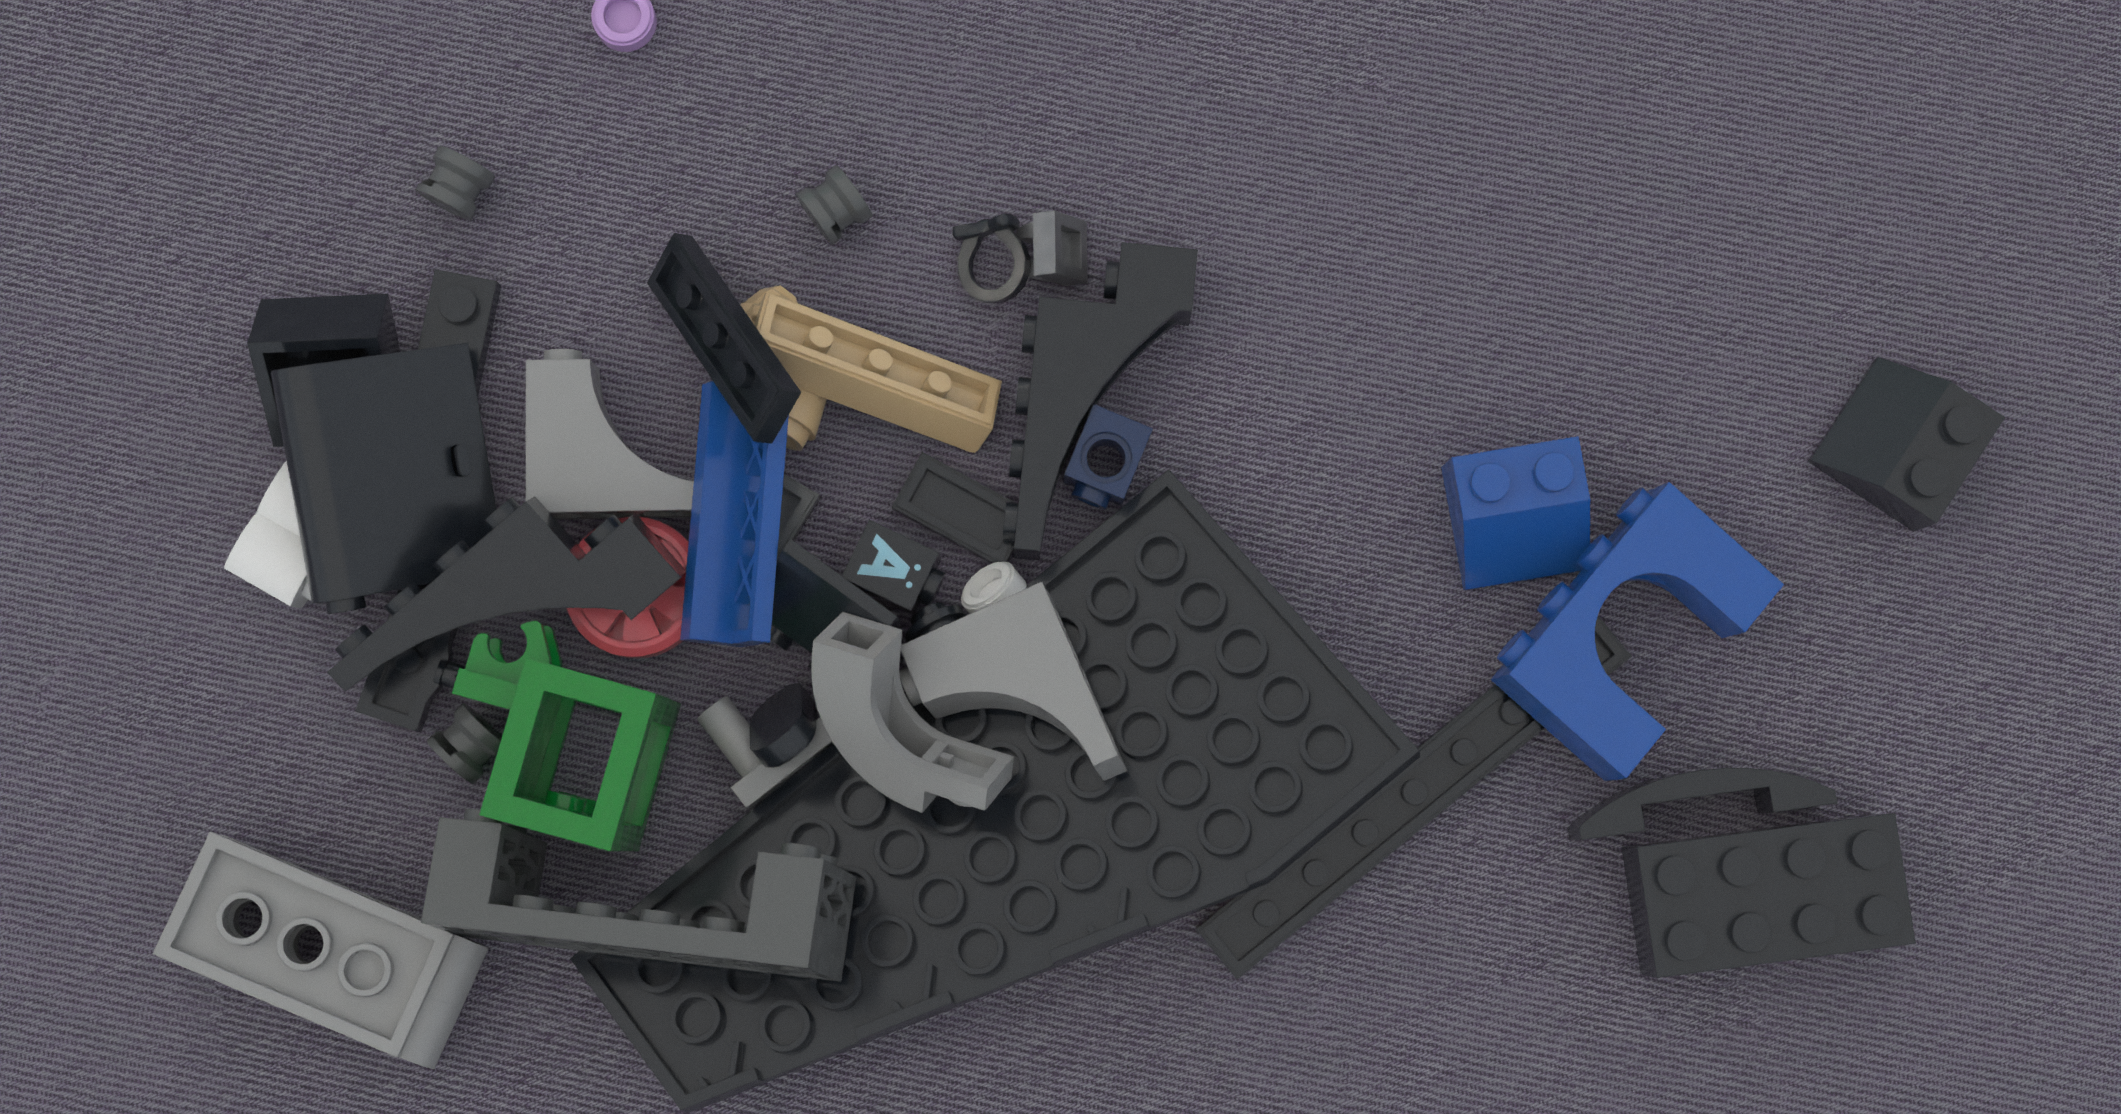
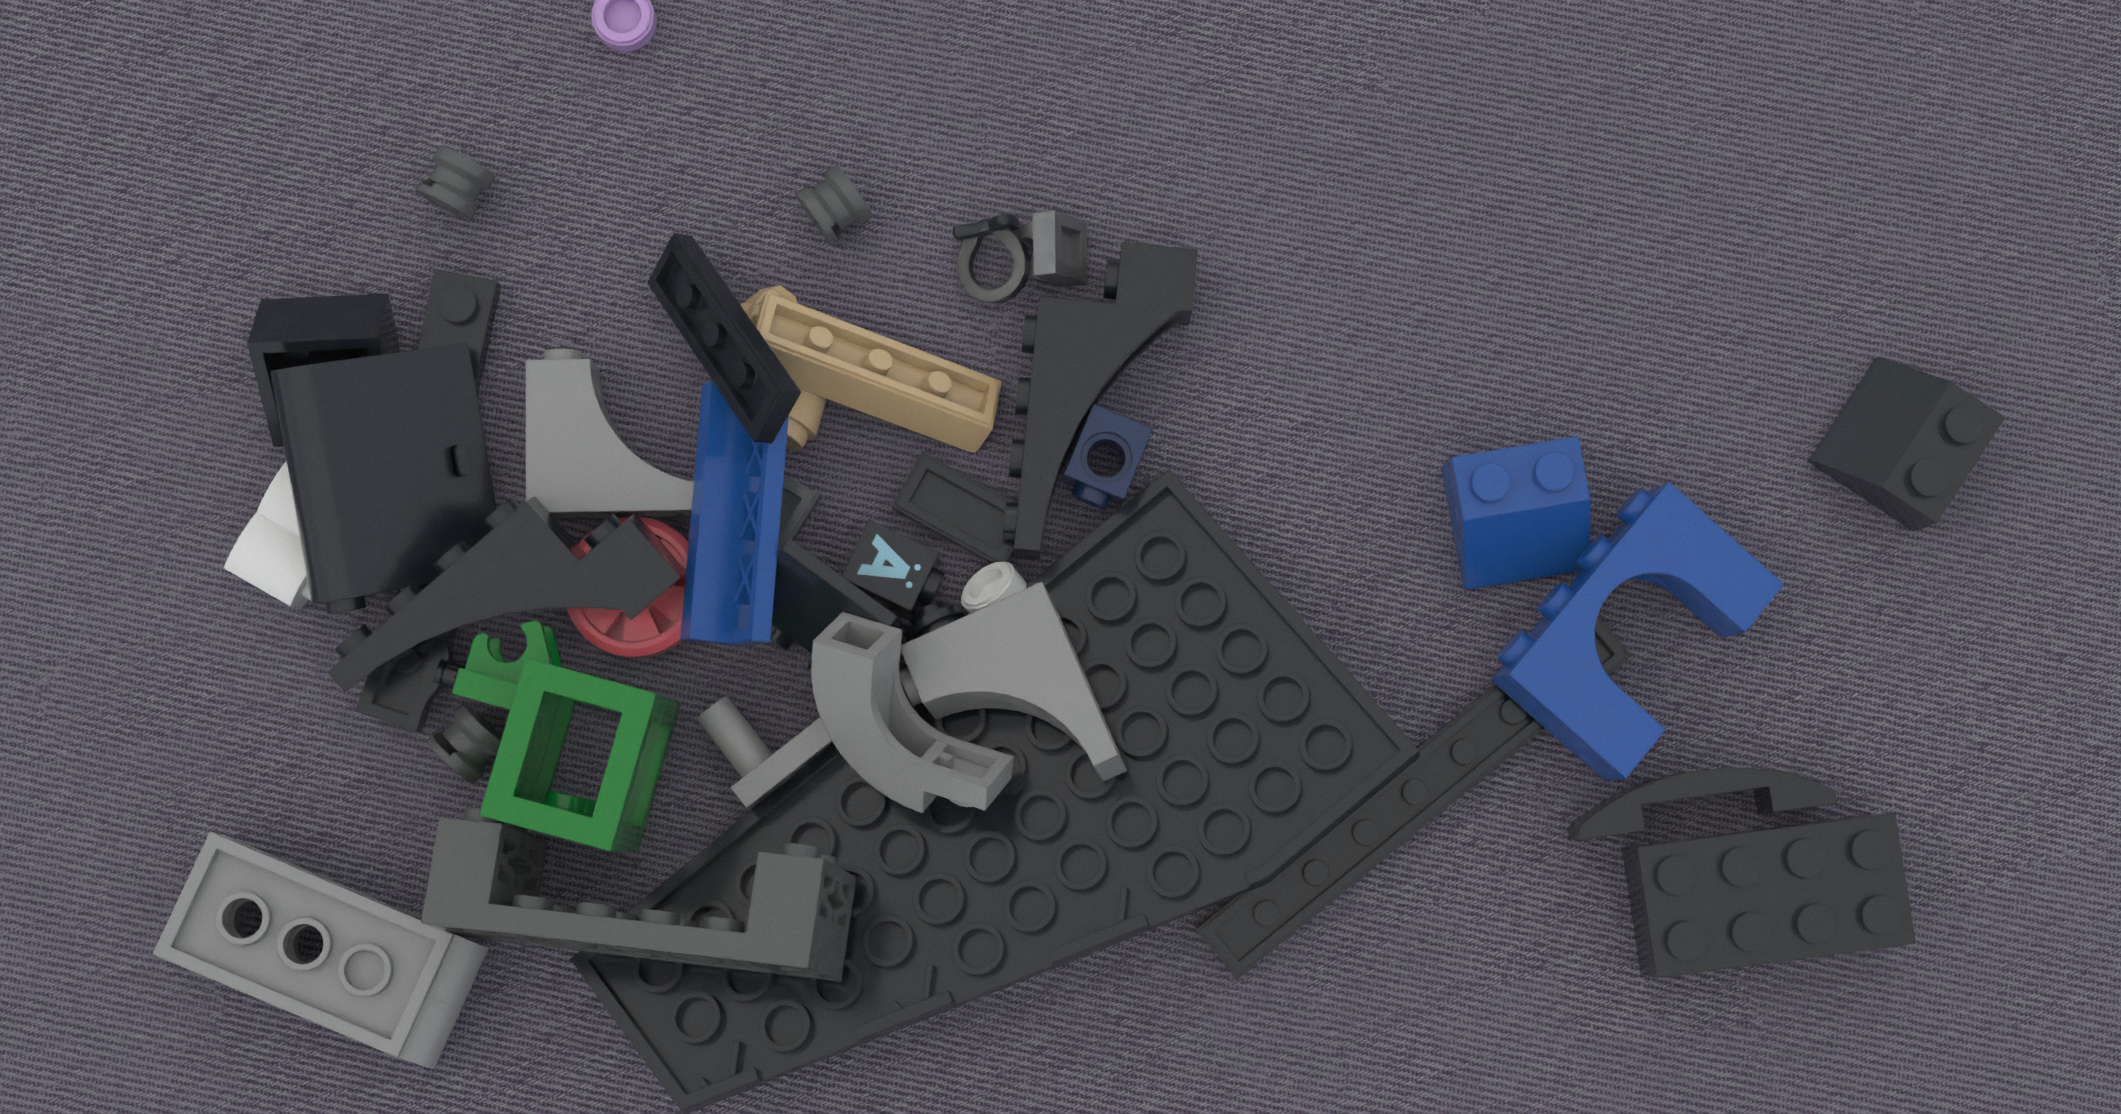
black tile [750,683,816,768] -> none

